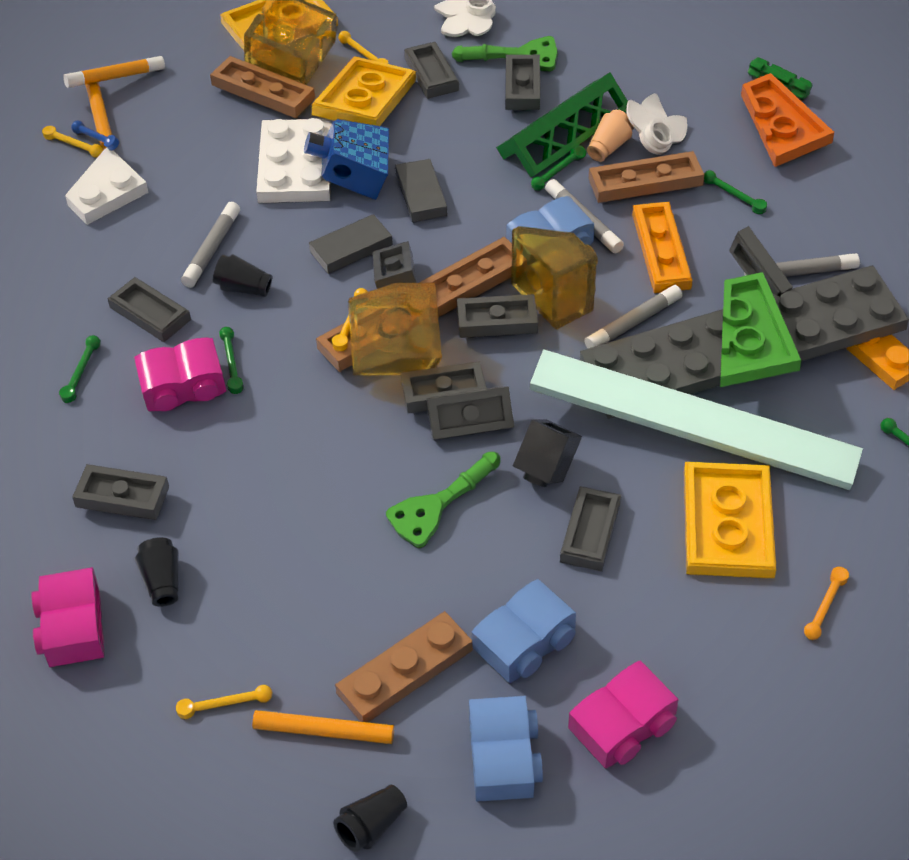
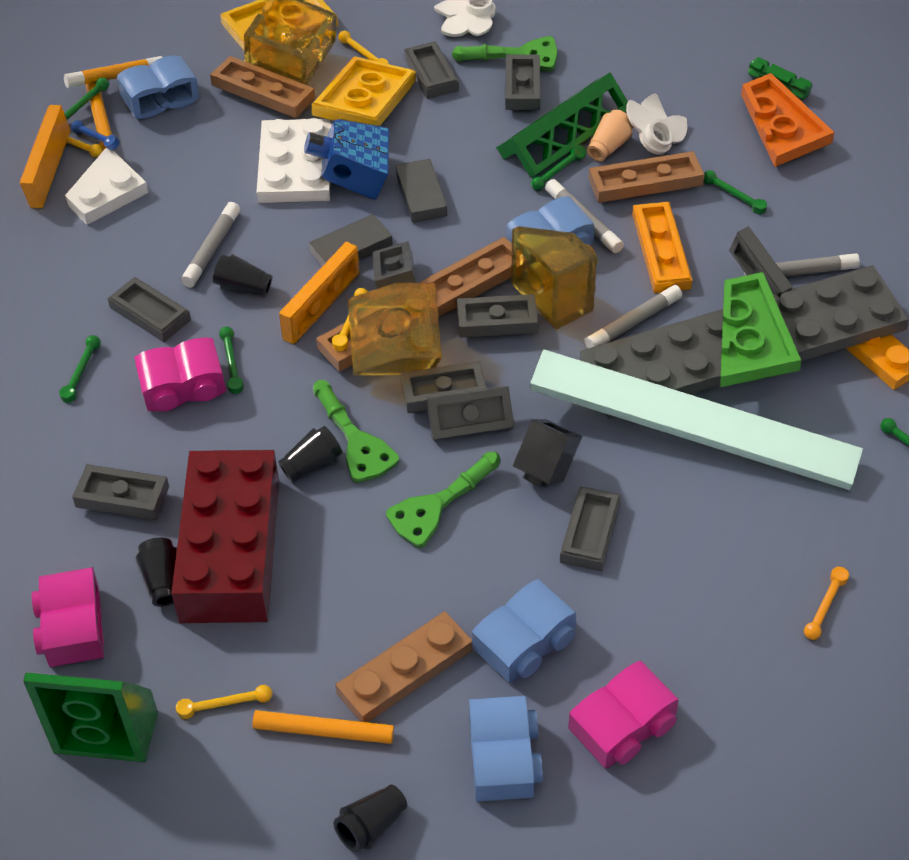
yellow tile [684,462,776,578] -> none
none -> light orange tile [20,105,71,208]
none -> green slope [23,672,158,762]
none -> green hinge [64,77,110,120]
none -> medium blue brick [117,55,199,119]
none -> dark red brick [171,450,279,623]
none -> black cone [278,426,343,482]
none -> light orange tile [279,242,360,345]
none -> bright green piece [313,380,399,483]

